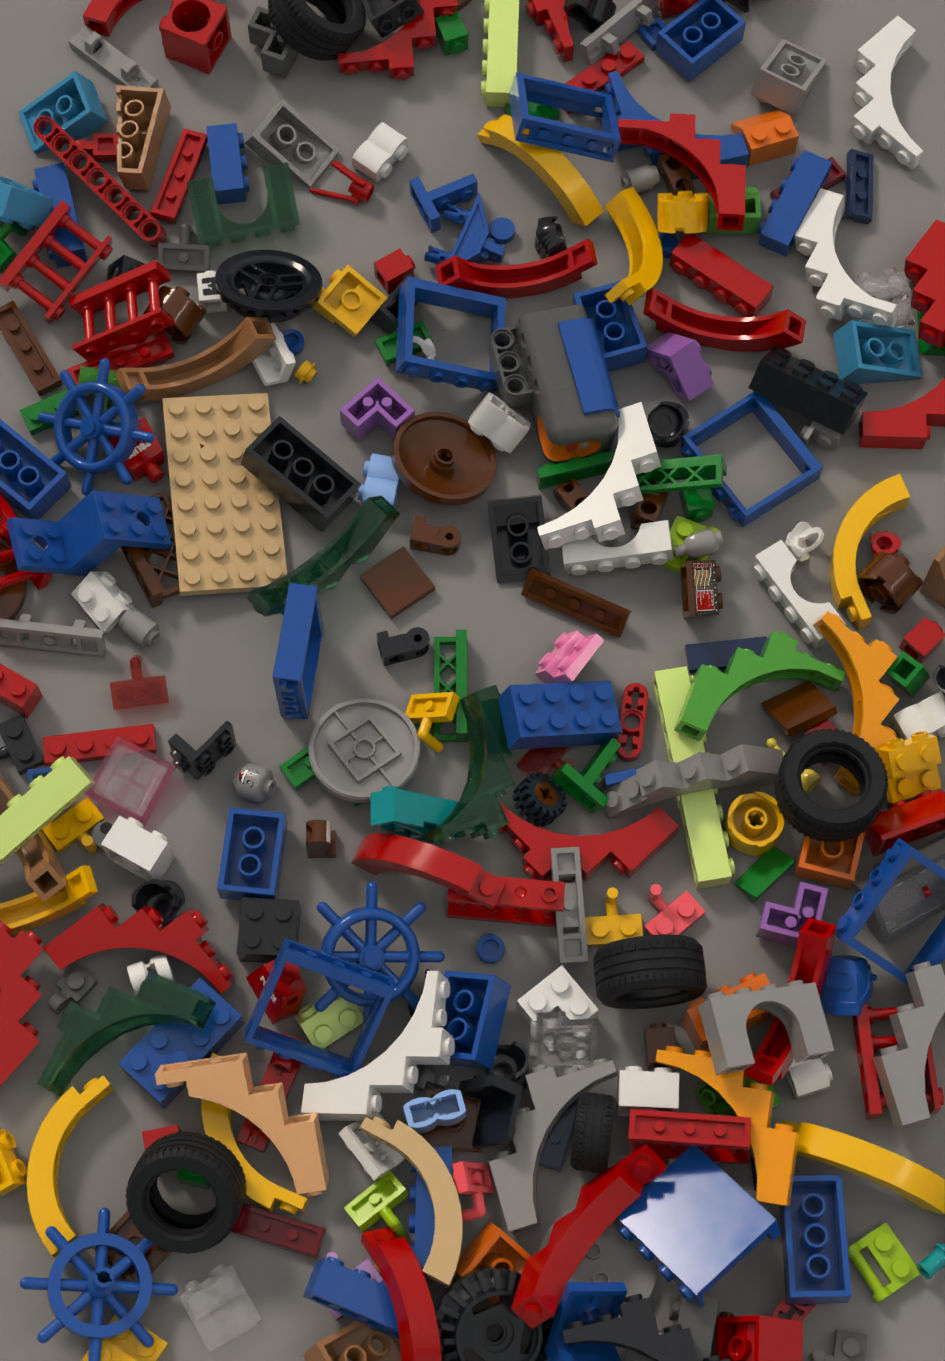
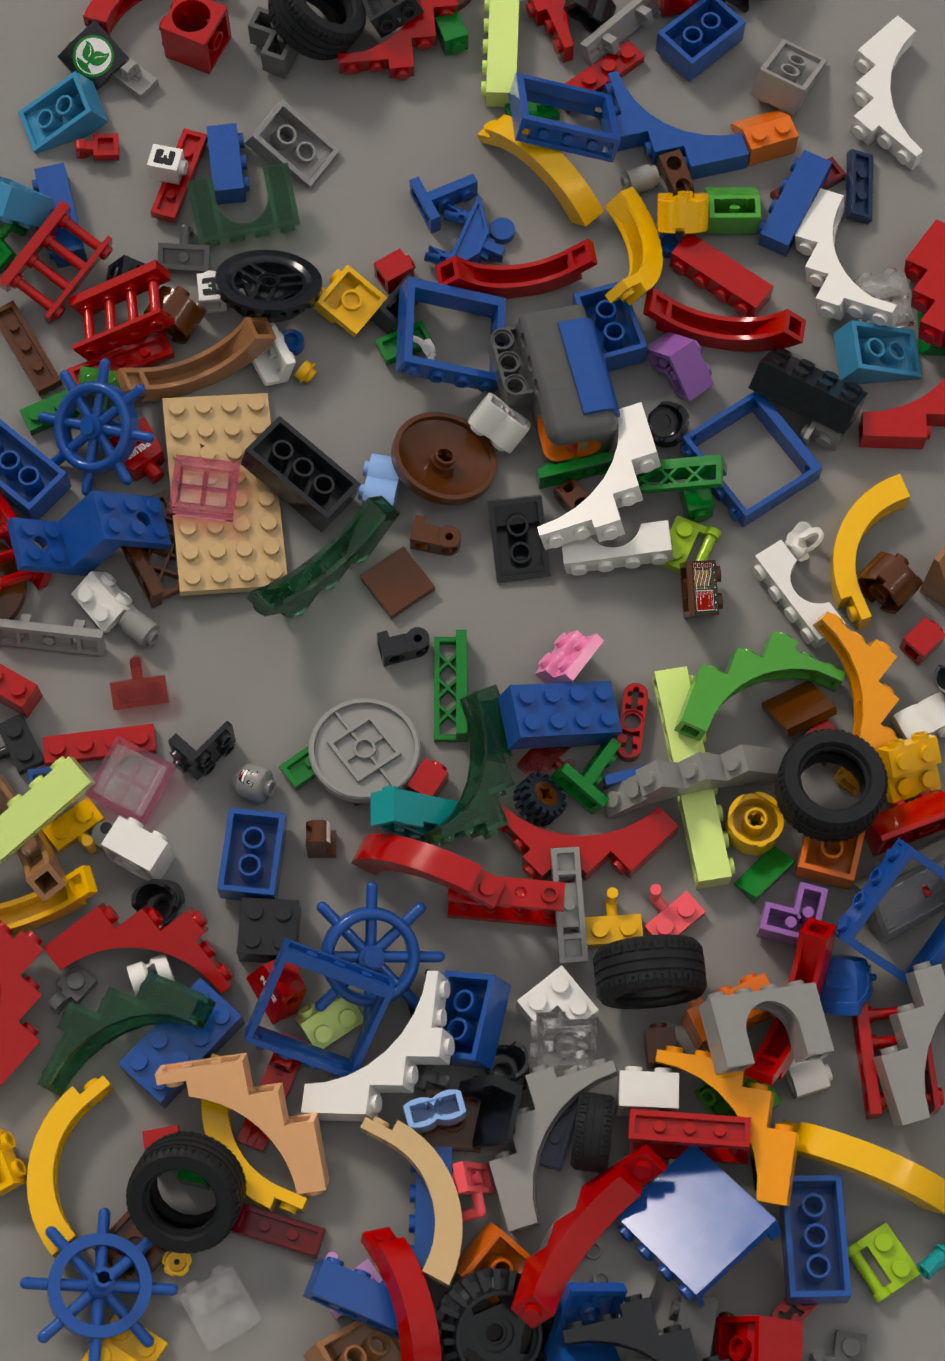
red beam [33,116,167,247] -> none
medium nougat wedge [116,85,171,191] -> none
blue window [272,583,324,721] -> none
red plant [310,161,375,206] -> none
white bracket [338,1113,405,1181] -> none
medium lavender brick [340,377,415,441] -> none
lime plate [343,1171,409,1240] -> none
white brick [352,122,408,183] -> none
yellow plate [405,692,460,753] -> none
blue tile [476,934,505,964] -> none
reddish brown plate [521,568,631,638] -> none
black hair [535,216,567,259] -> none
red arch [618,113,746,231] -> none
reddish brown leg [630,480,669,531] -> none
blue tile [638,17,666,51] -> none
light grey plant [673,529,724,558] -> none
dark blue tile [685,636,767,673] -> none
light yellow hinge [766,738,822,793] -> none
red animal [869,530,901,557] -> none
green brick [885,651,930,698] -> none
none -> slope [58,21,129,91]
none -> white brick [147,144,188,185]
none -> yellow plate [162,1251,192,1277]
none -> clear pink piece [168,454,240,522]
none -> red brick [407,758,449,797]

